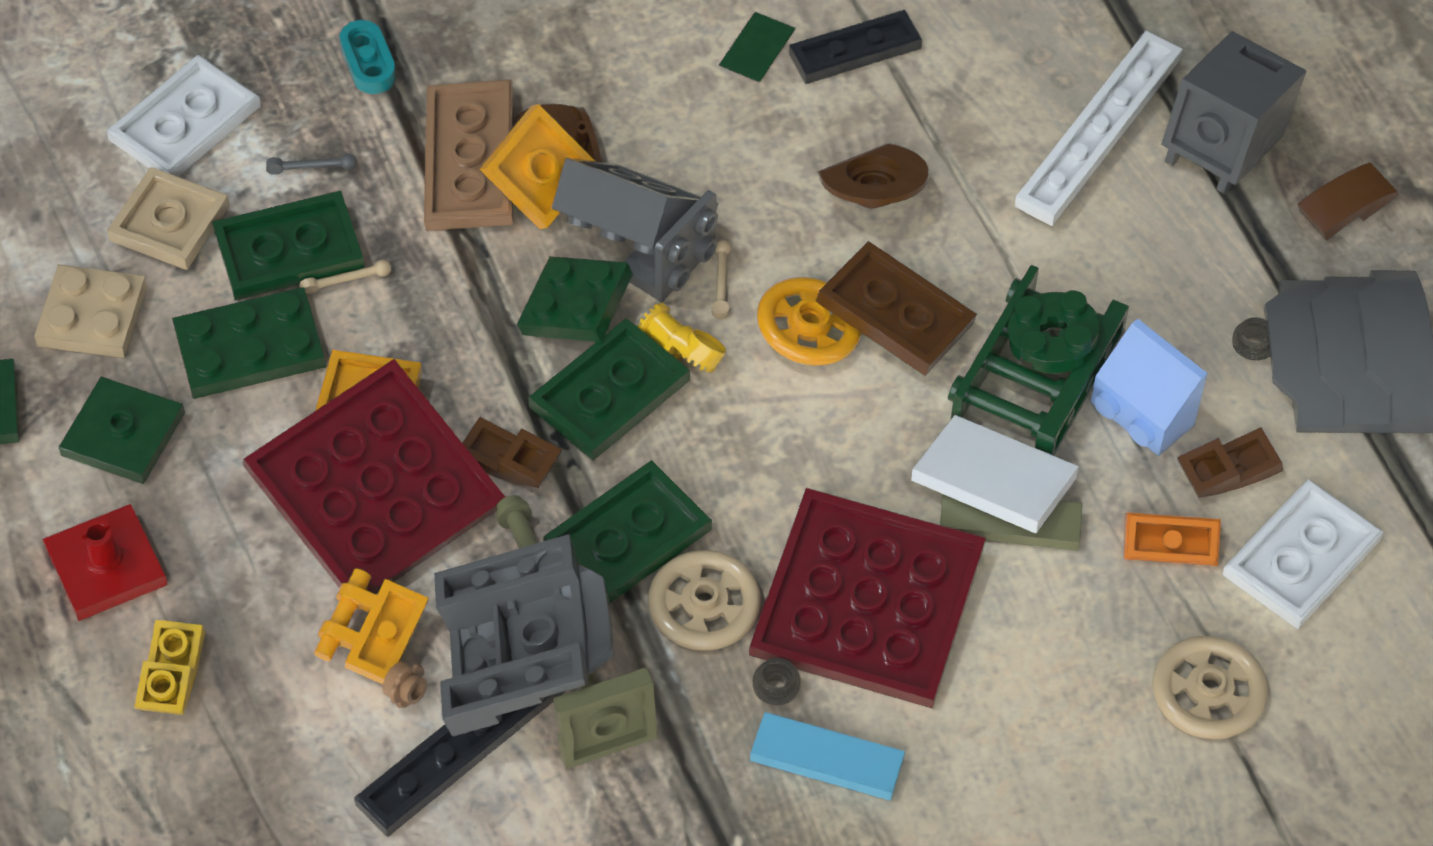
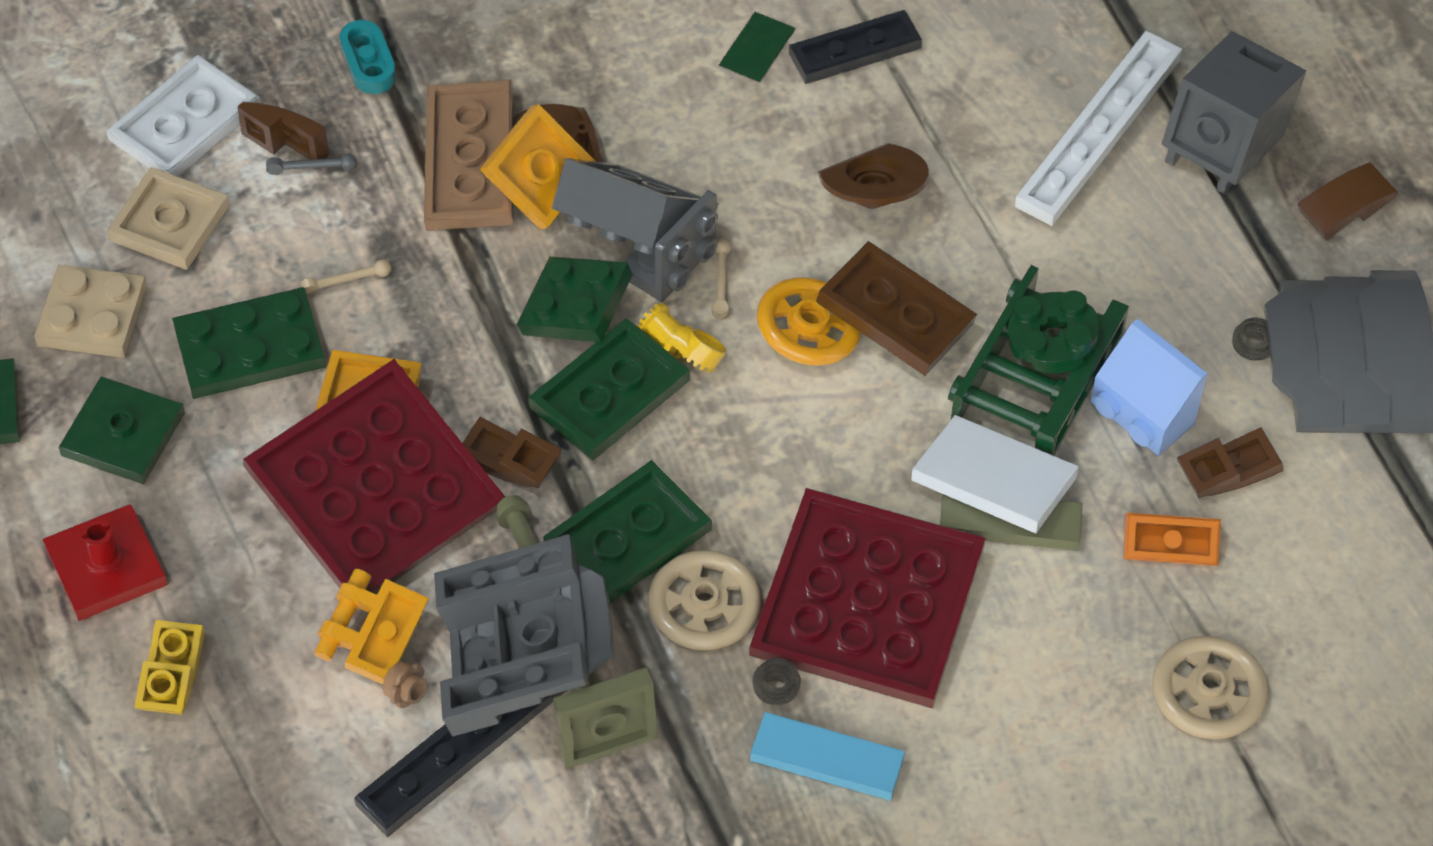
dark green plate [212,190,365,301] -> none
white tile [1222,479,1384,630] -> none
none -> reddish brown slope [237,102,329,160]

